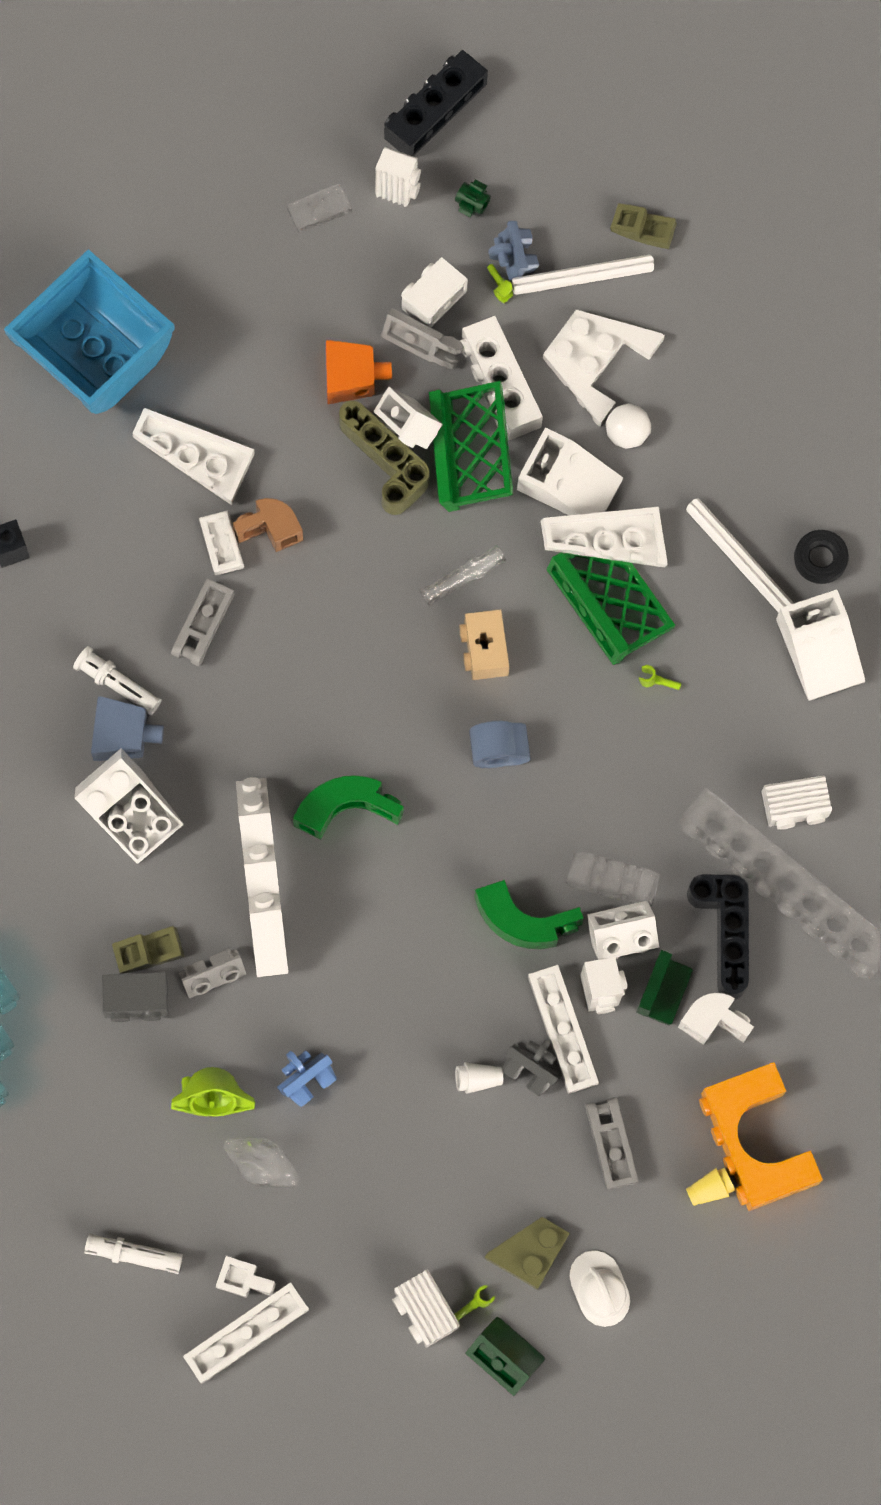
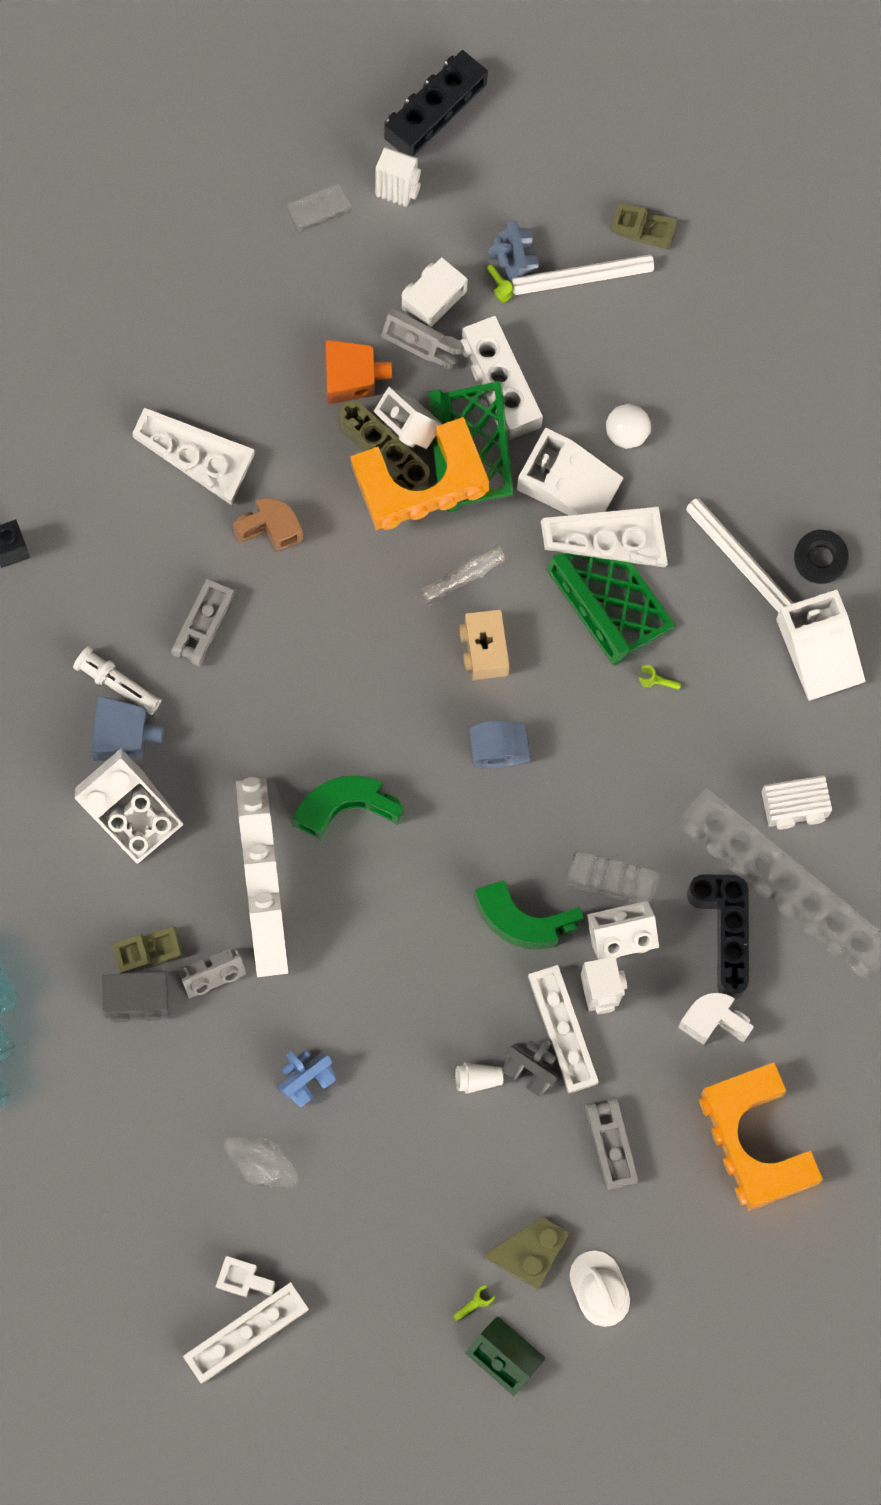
dark azure container [4,249,175,414] -> none
white pin [84,1233,183,1274] -> none
lime hat [171,1067,255,1116] -> none
white plate [199,510,244,576] -> none
white brick [392,1269,460,1348] -> none
dark green gear [455,179,491,218] -> none
white wing [543,310,665,427] -> none
dark green panel [636,950,693,1026] -> none
light yellow cone [686,1167,736,1206] -> none
none -> light orange arch [350,417,489,530]

